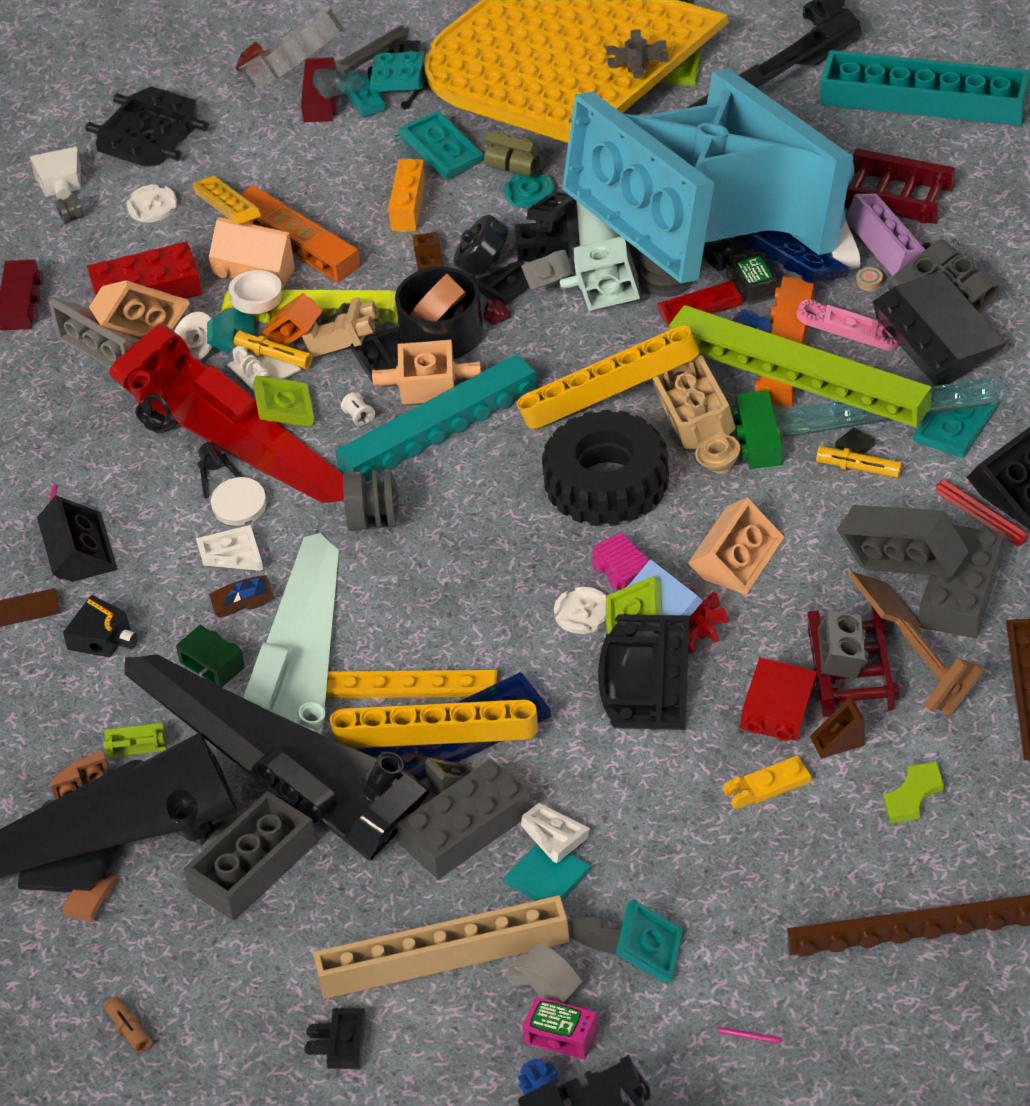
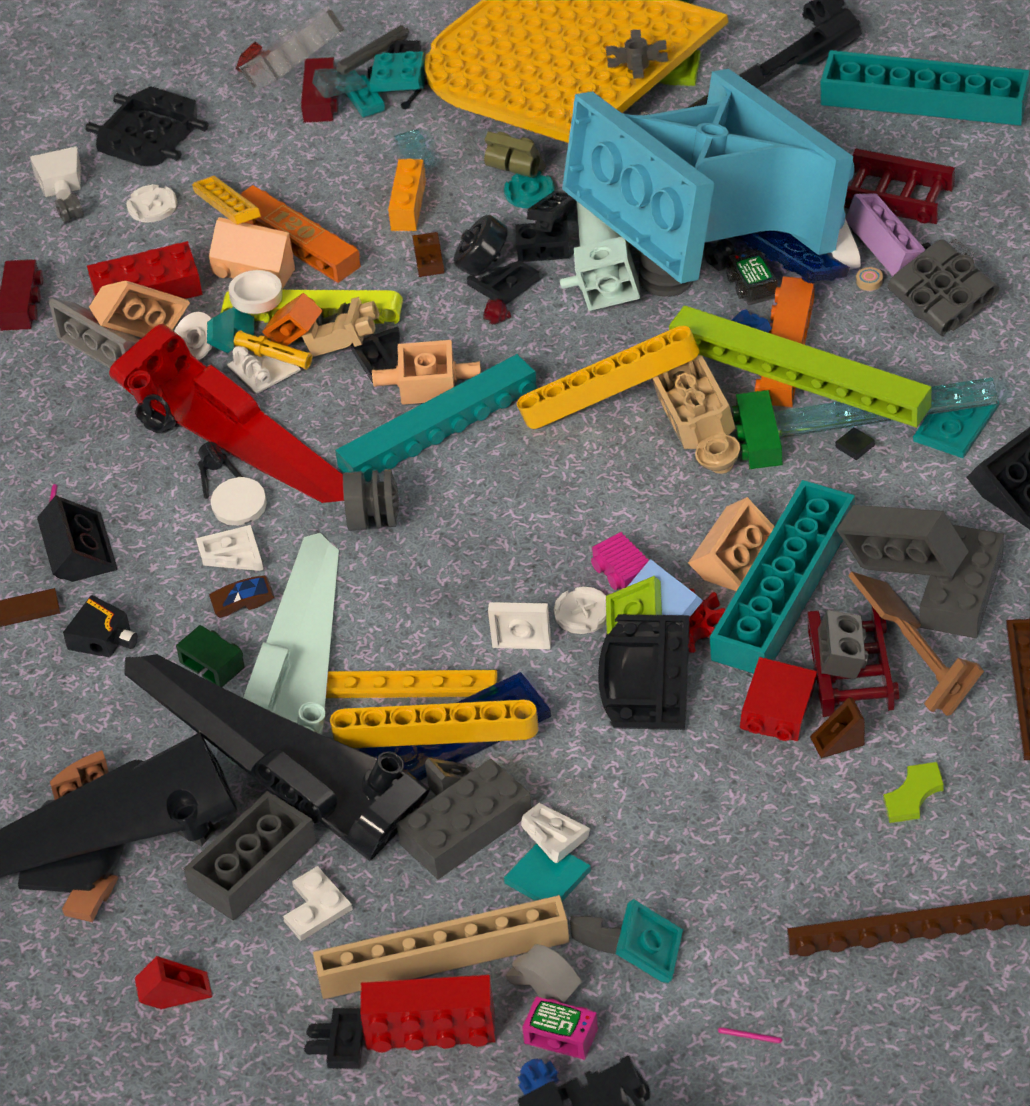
lime hinge [103,723,166,758] -> none
medium nougat pin [103,996,153,1054] -> none
lime plate [253,375,314,427] -> none
white bush [341,392,375,427] -> none
black piece [395,267,483,359] -> none
teal tile [399,110,485,180] -> none
nougat slope [410,274,466,321] -> none
light grey brick [521,250,575,291] -> none
black tyre [542,410,669,526] -> none
red plate [658,281,742,327] -> none
yellow hinge [722,755,811,809] -> none
bright pink plate [796,300,899,351] -> none
yellow pin [816,445,902,479] -> none
black slope [872,271,1006,389] -> none
red axle [935,479,1028,546] -> none
none -> red slope [135,956,212,1009]
none -> white plate [283,866,353,941]
none -> red brick [360,975,495,1053]
none -> white tile [488,602,551,649]
none -> teal brick [710,480,855,674]

